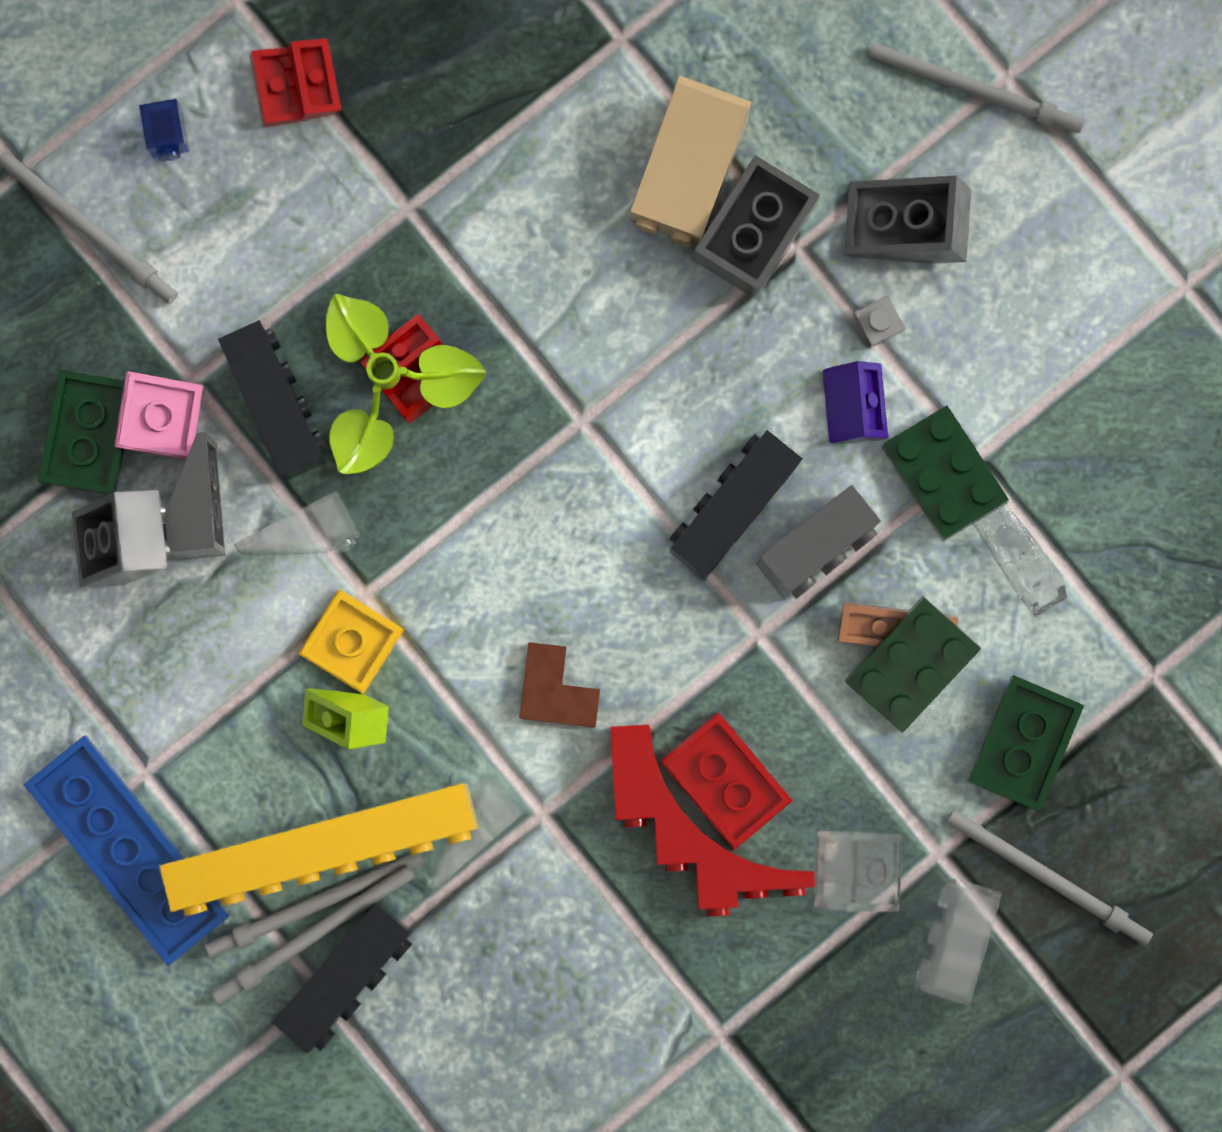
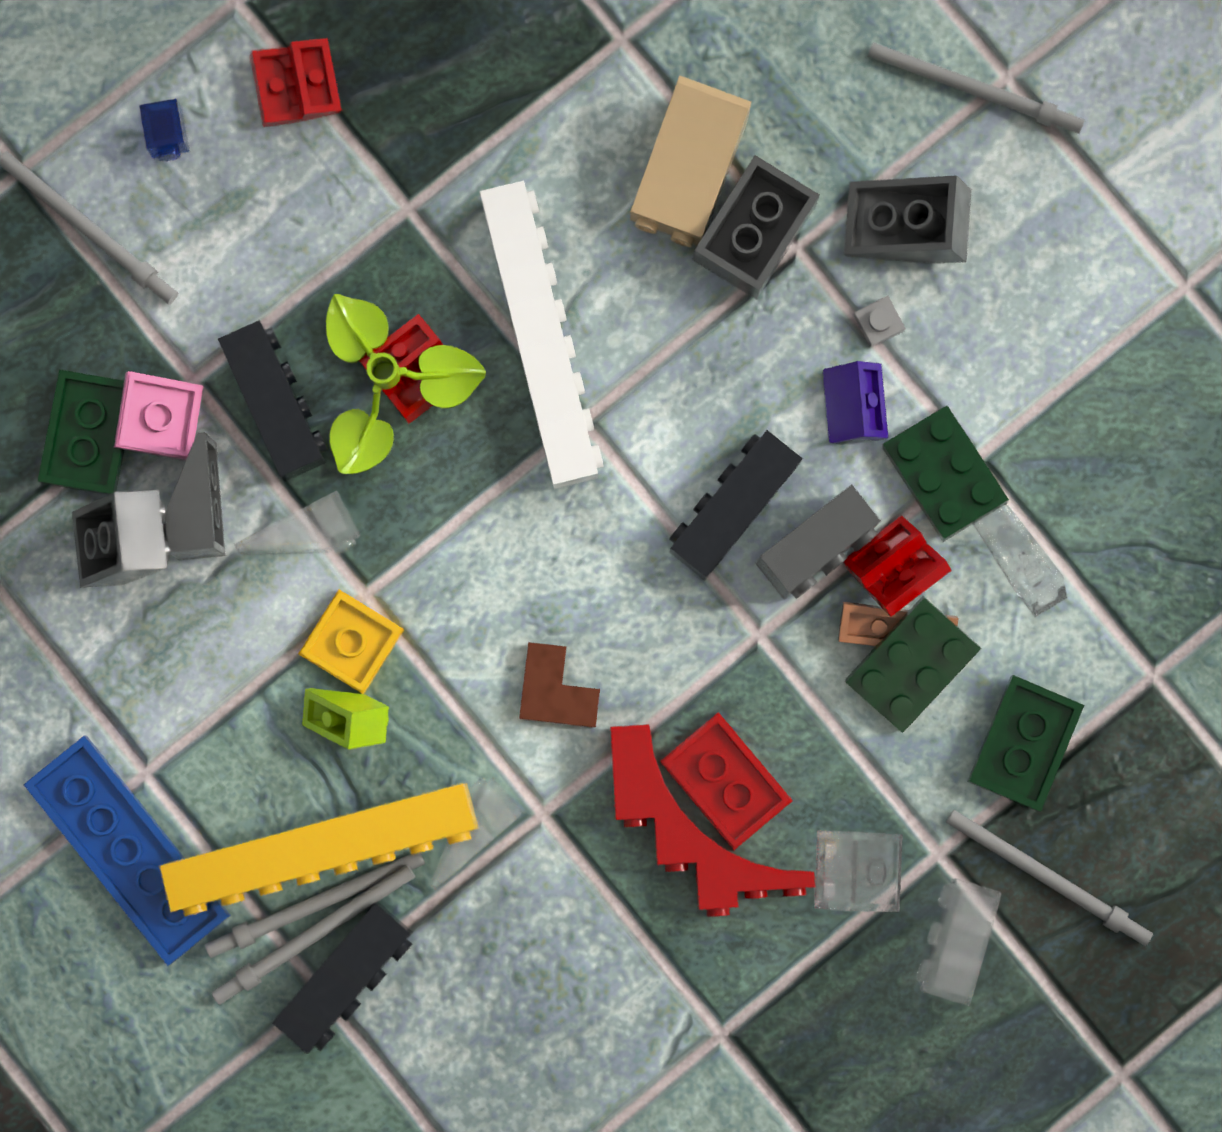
none -> white brick [480,181,604,489]
none -> red slope [843,515,952,617]

